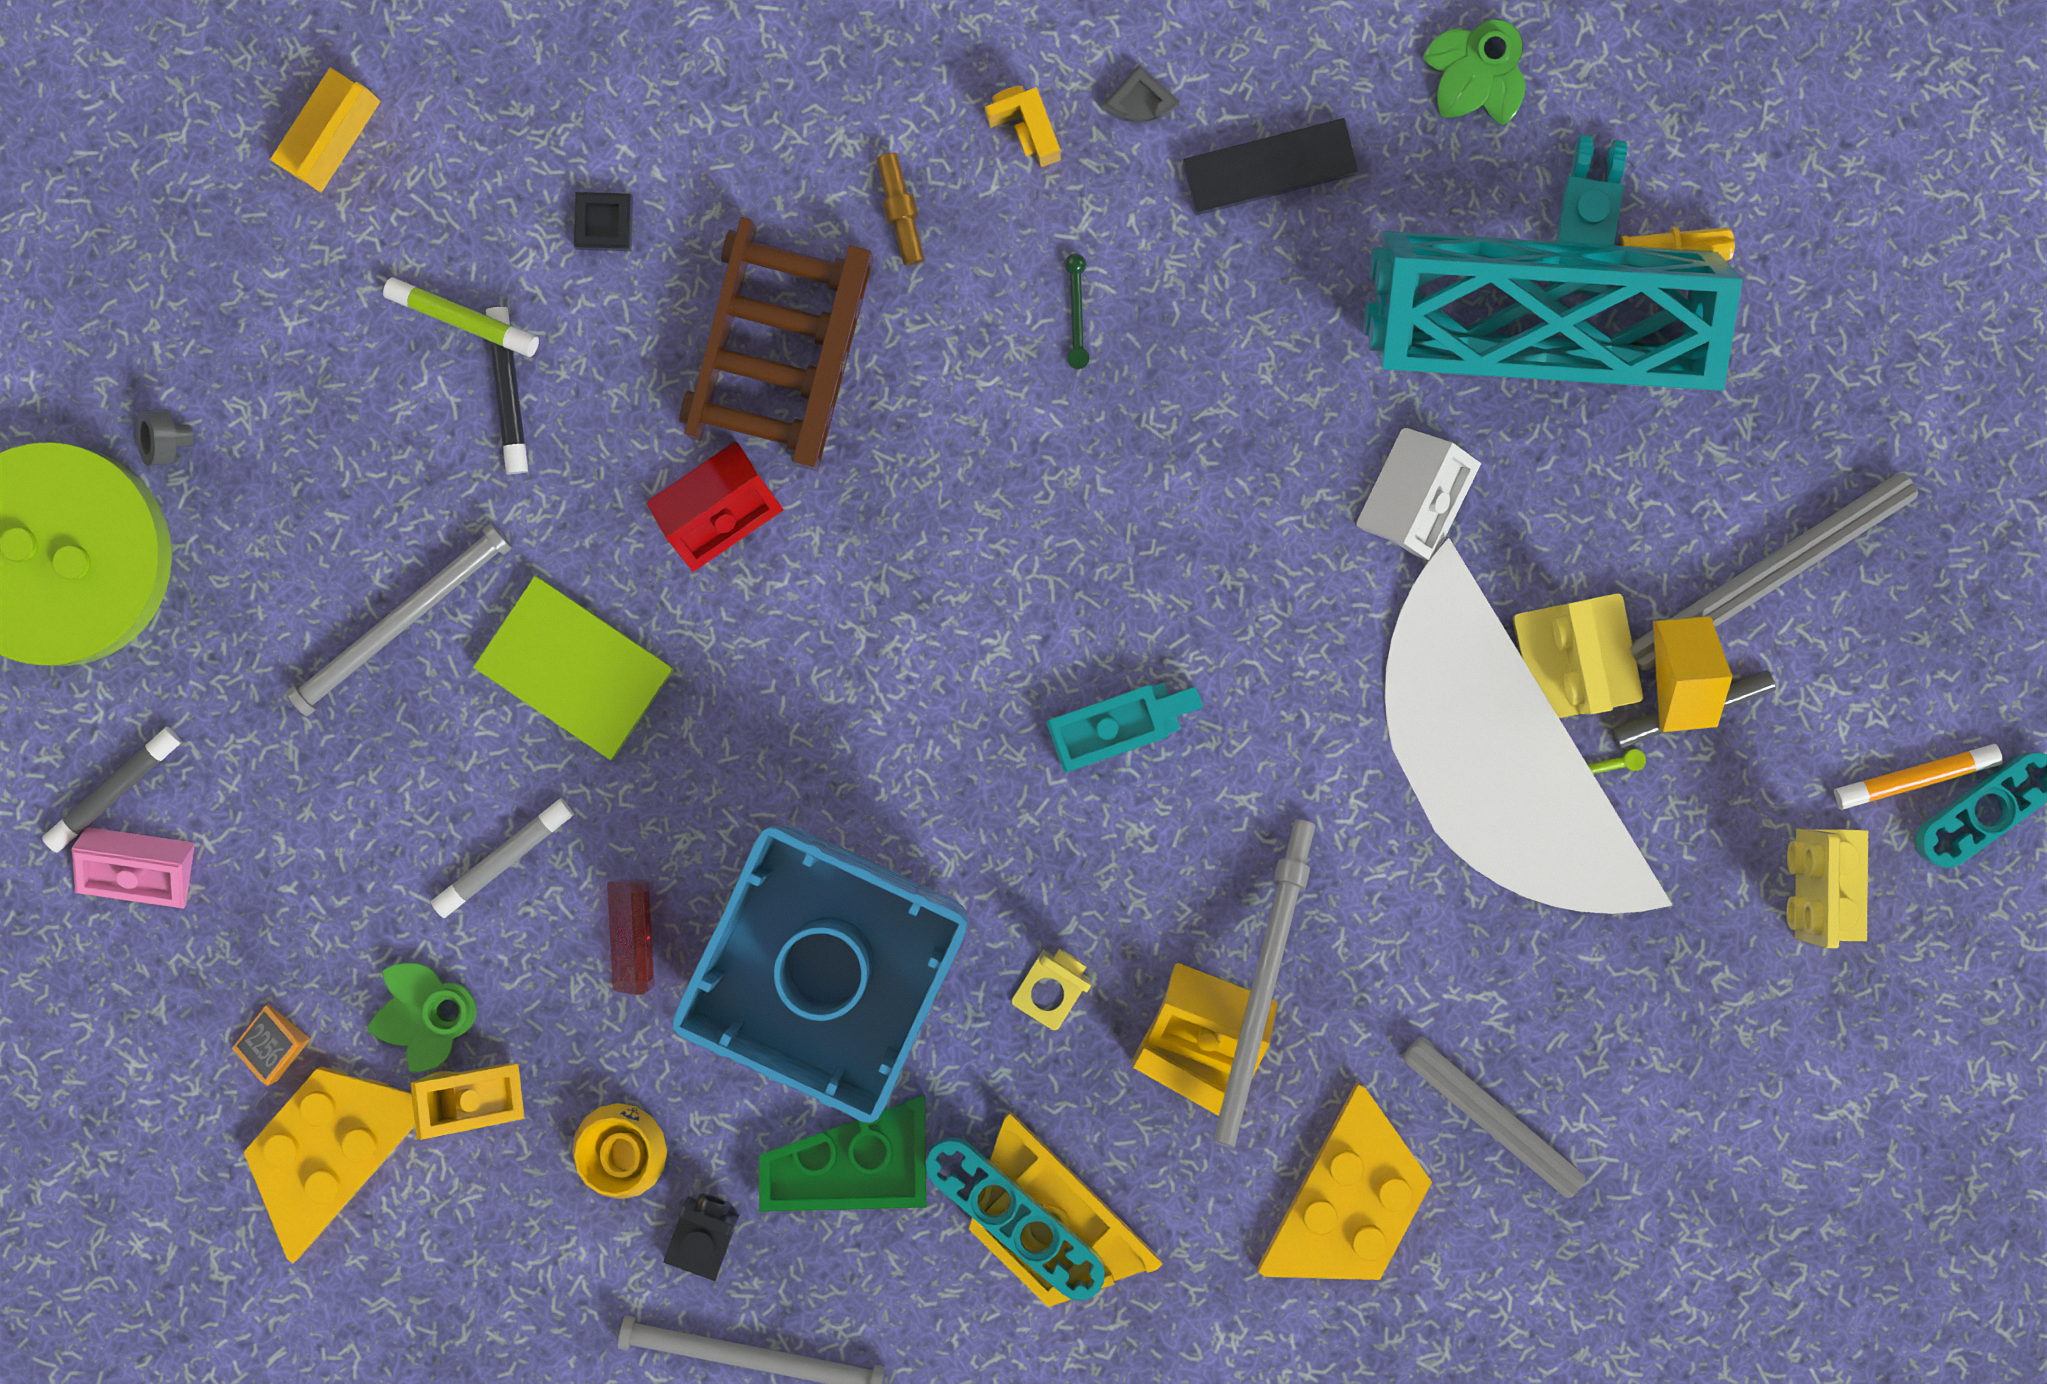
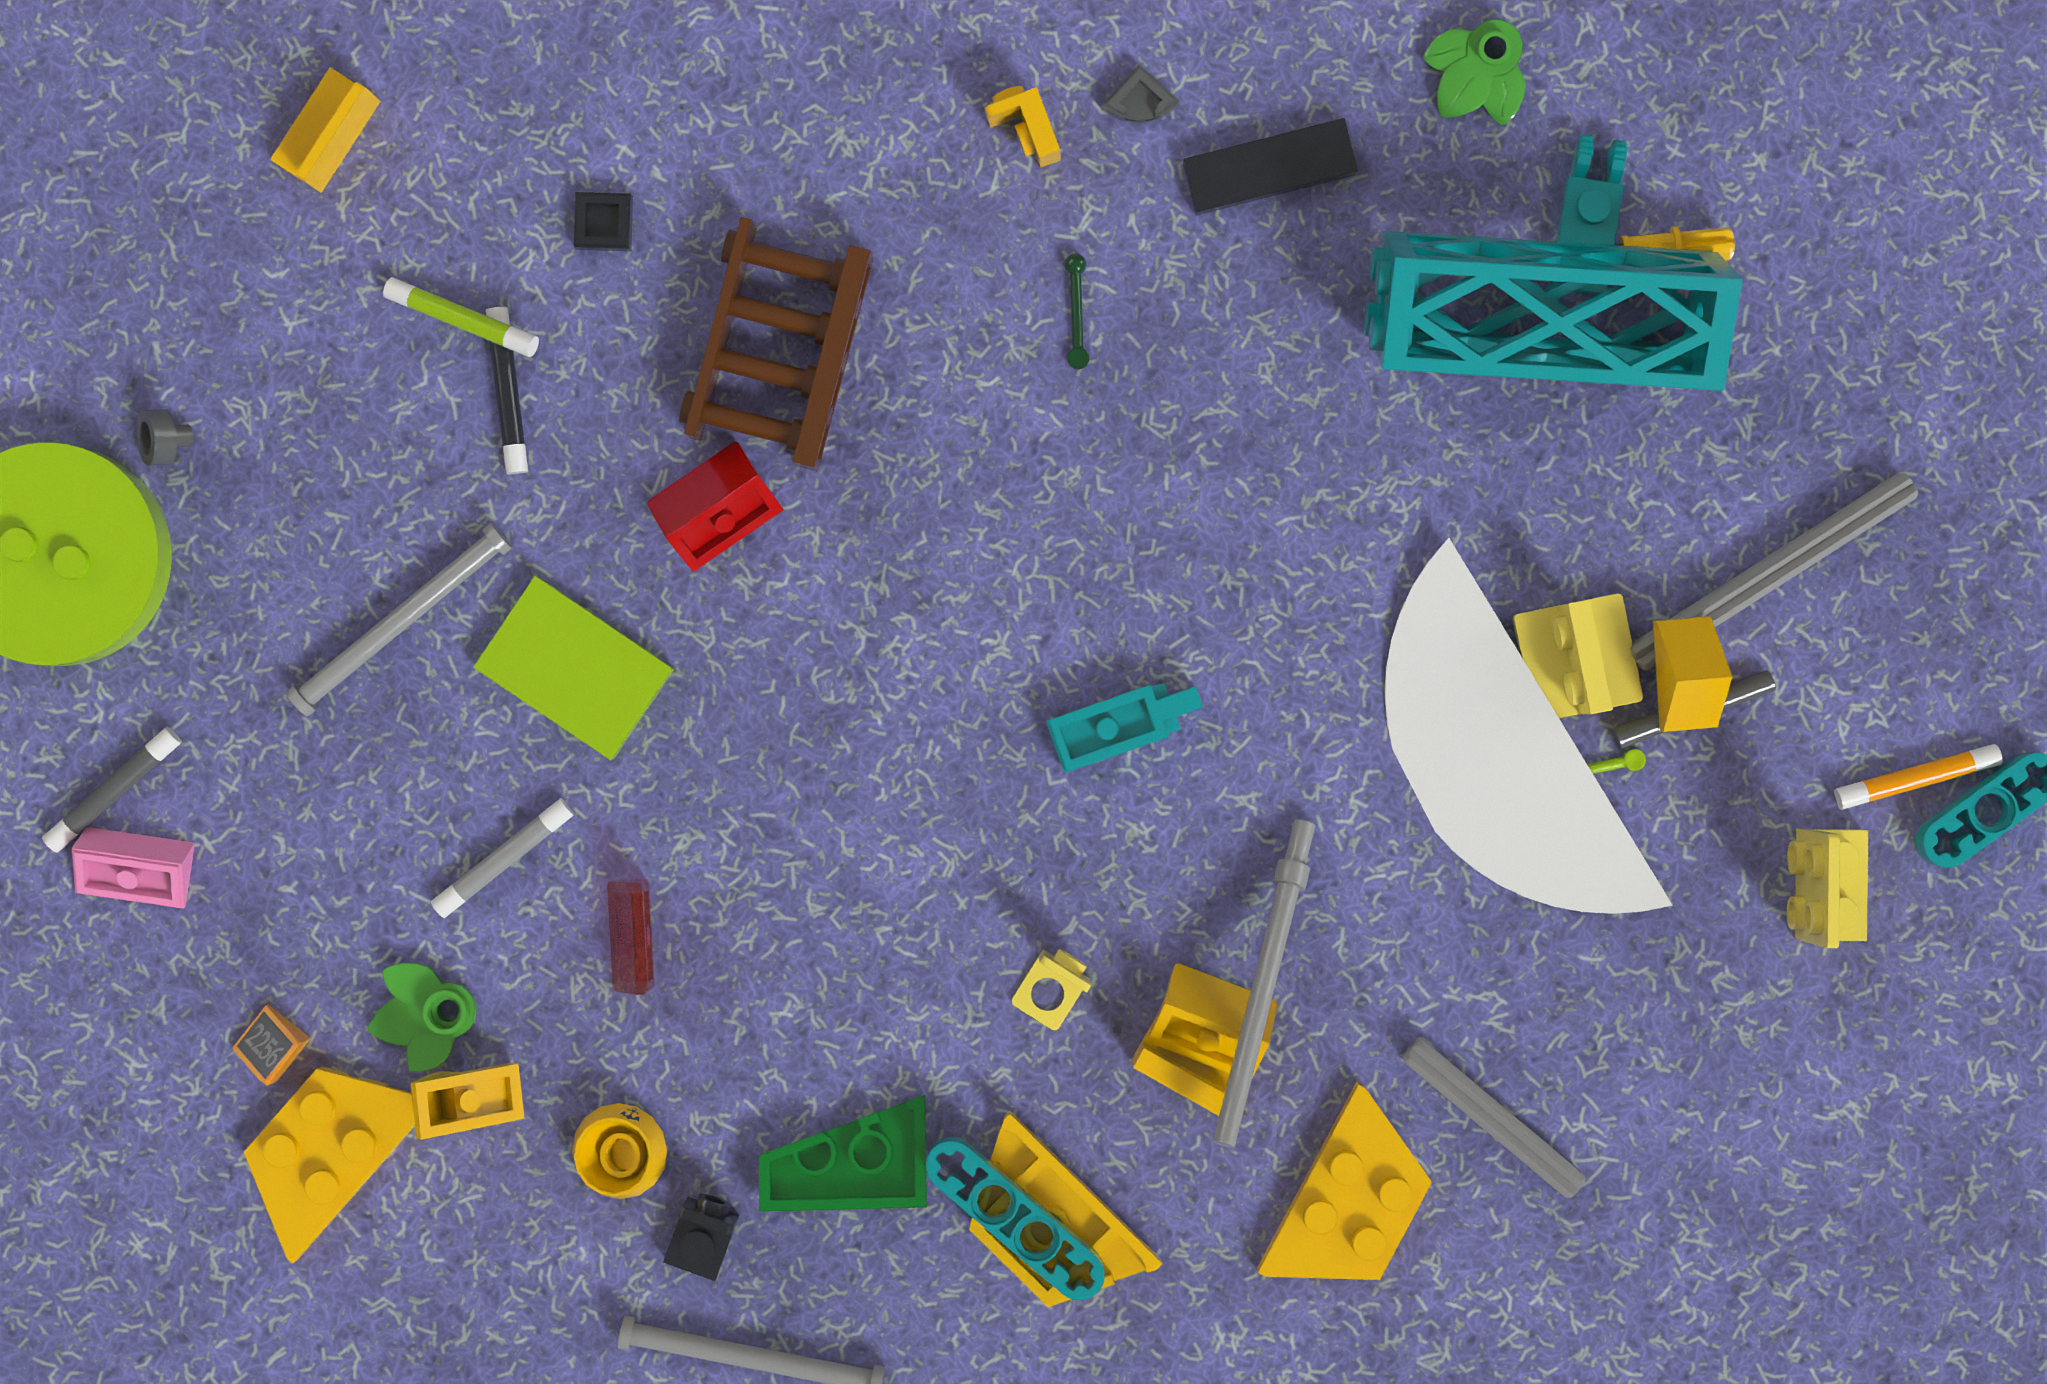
dark azure brick [672,825,968,1123] -> none
pearl gold bar [876,153,925,266] -> none
white panel [1357,428,1481,561] -> none

